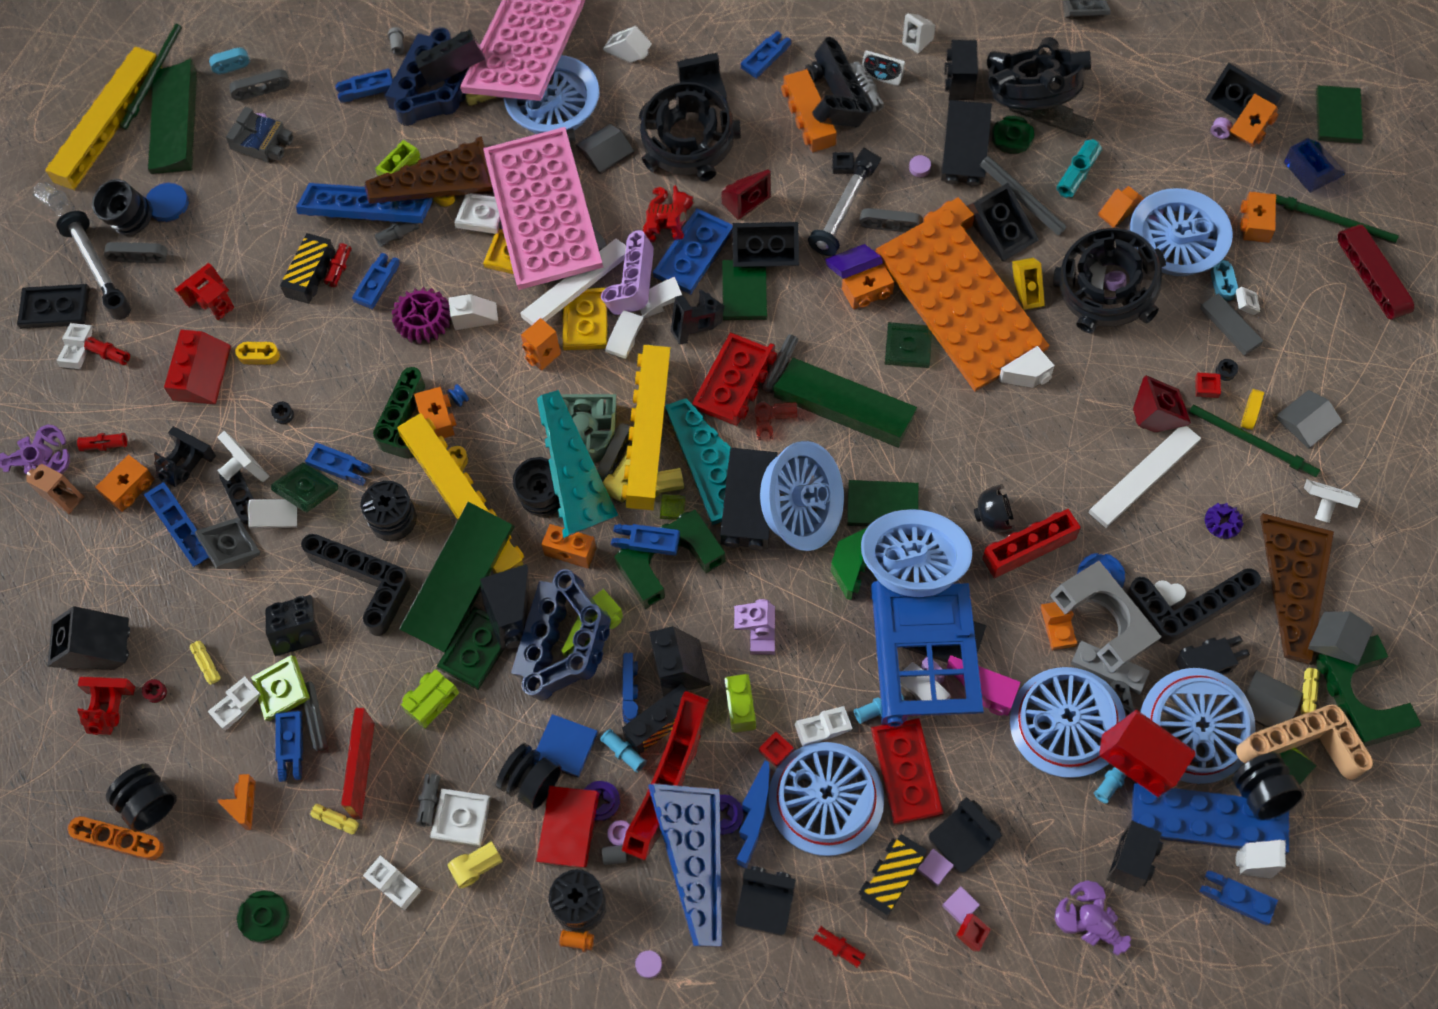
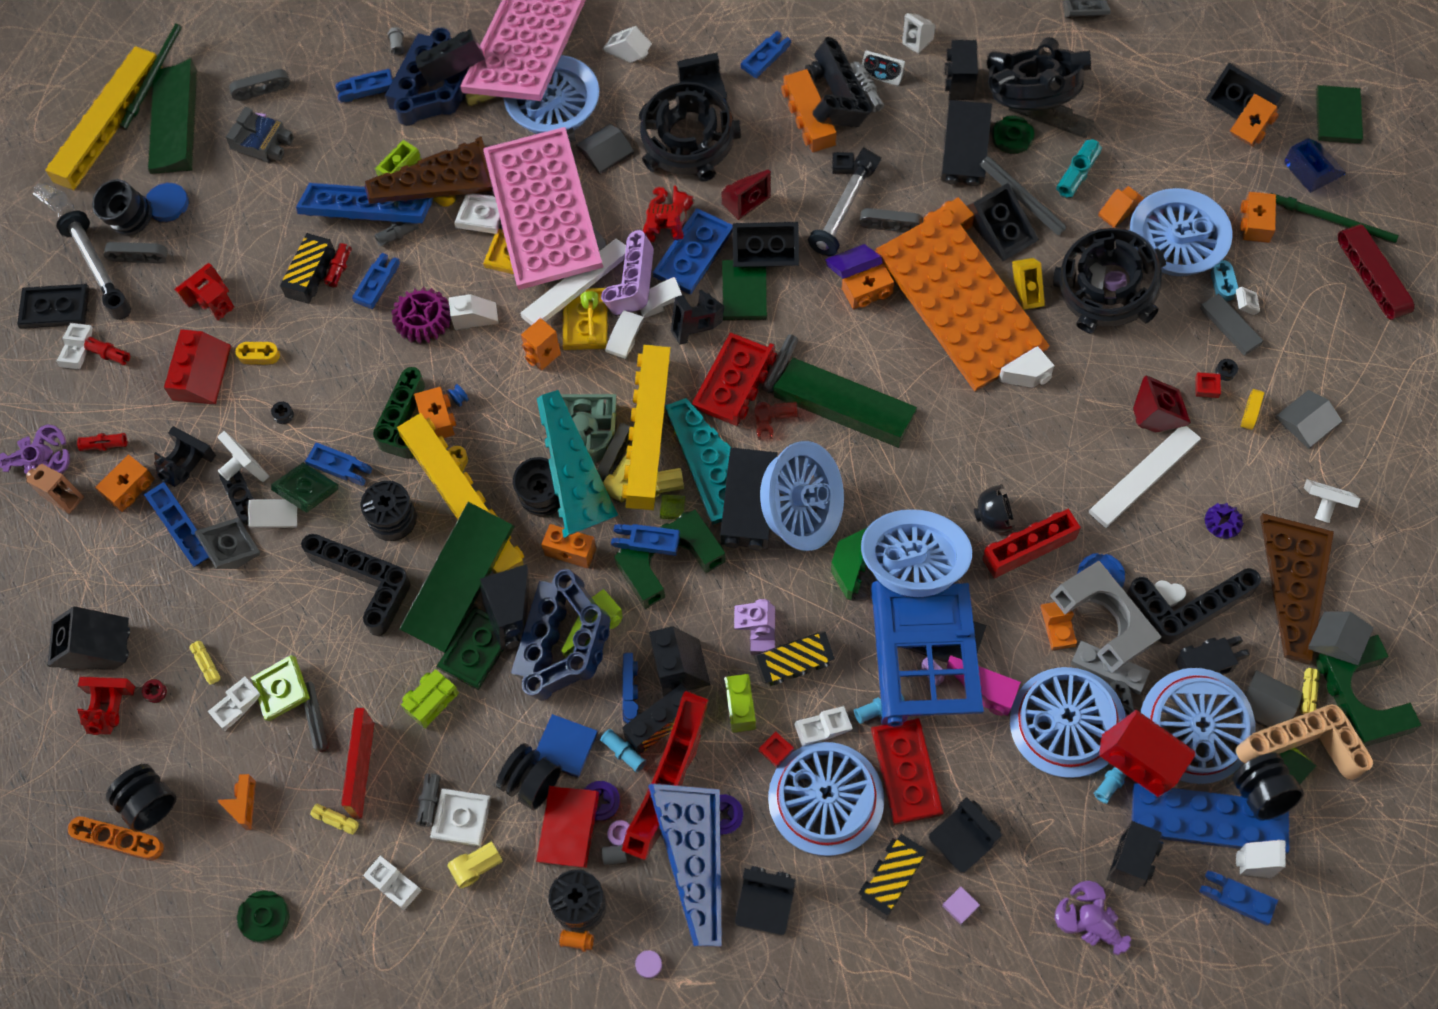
medium azure beam [209,48,250,74] -> none
black bracket [265,595,322,656] -> none
blue hinge [275,711,303,782] -> none
blue slope [737,761,769,868] -> none
red pin [813,925,866,968] -> none
dark green tile [847,480,919,526] -> none
clear green tile [884,322,932,368] -> none
white slope [900,662,951,701] -> none
lavender tile [909,155,931,177] -> none
lavender tile [917,849,954,887] -> none
red plate [956,914,991,952] -> none
dark green bar [1189,404,1320,478] -> none
lavender bush [1211,117,1233,139] -> none
none -> hinge [581,291,599,344]
none -> brick [753,631,835,686]

